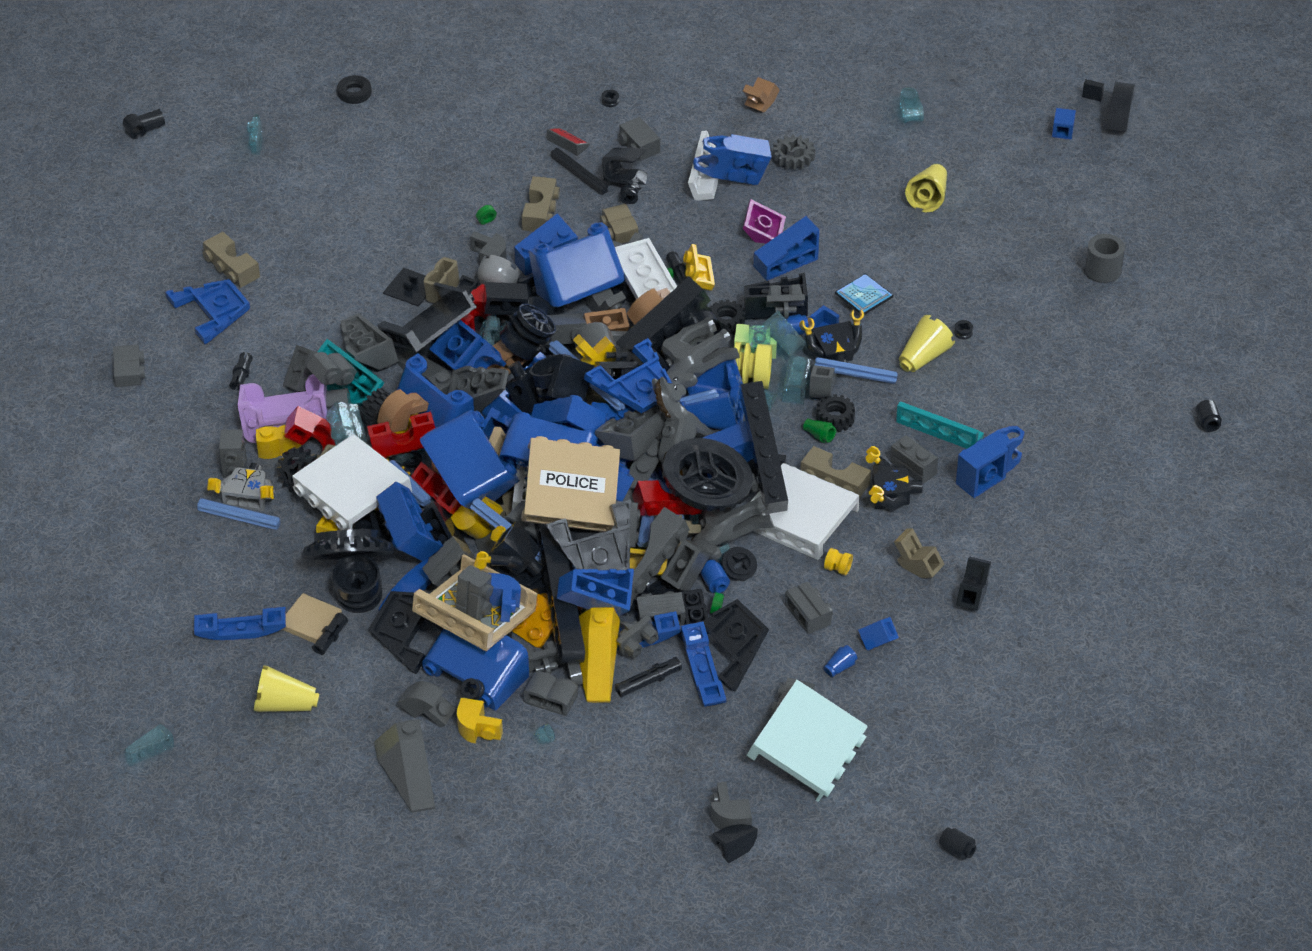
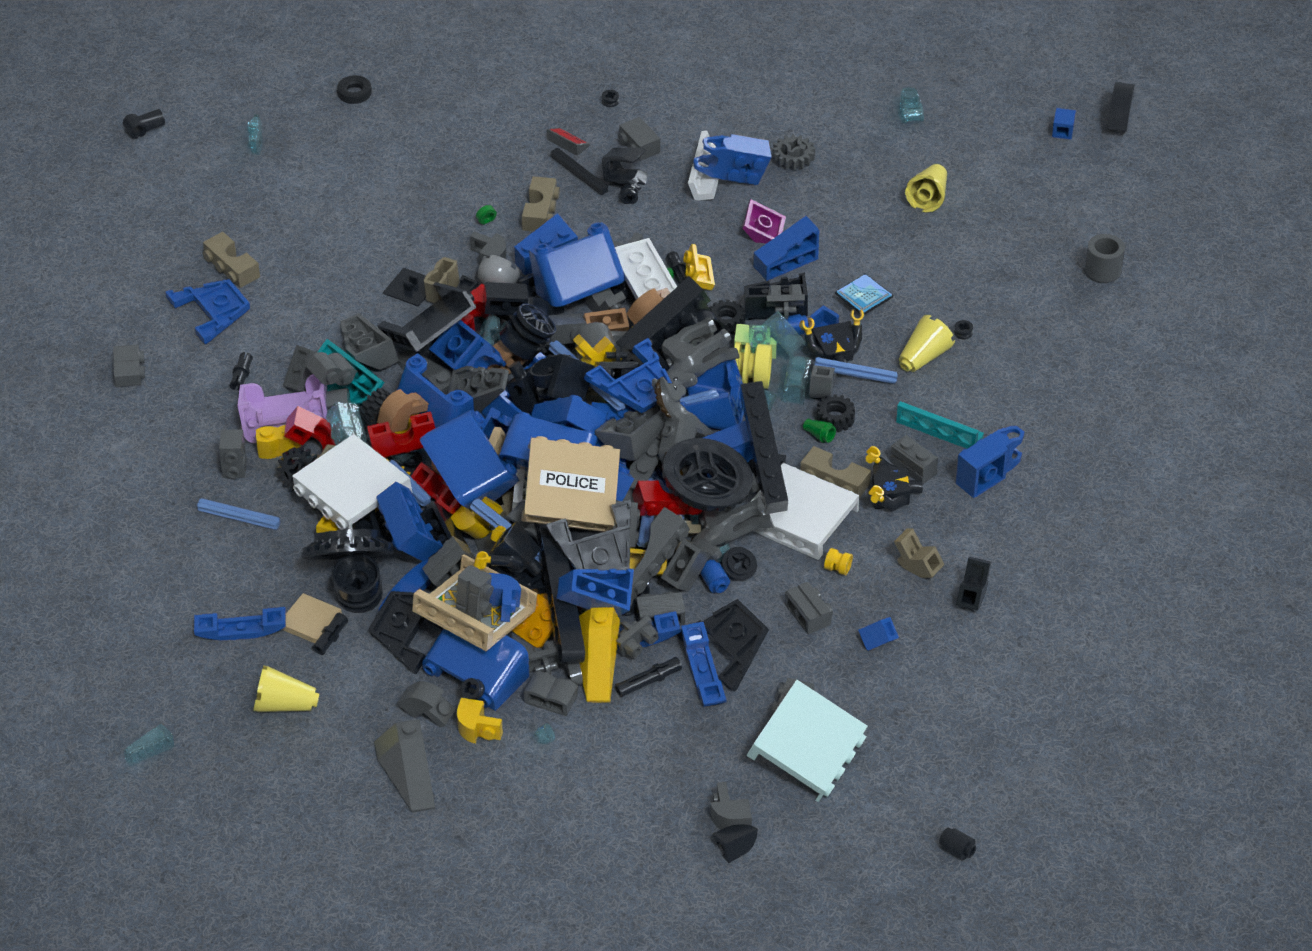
light grey torso [207,463,276,511] -> none
dark tan brick [600,204,639,243] -> none
black tile [649,578,679,595] -> none
black slope [680,589,708,625] -> none
green tile [710,592,724,614] -> none
medium nougat brick [743,77,780,112] -> none
blue cone [823,645,858,678] -> none
black tile [1082,79,1104,102] -> none
black brick [1195,400,1222,432] -> none

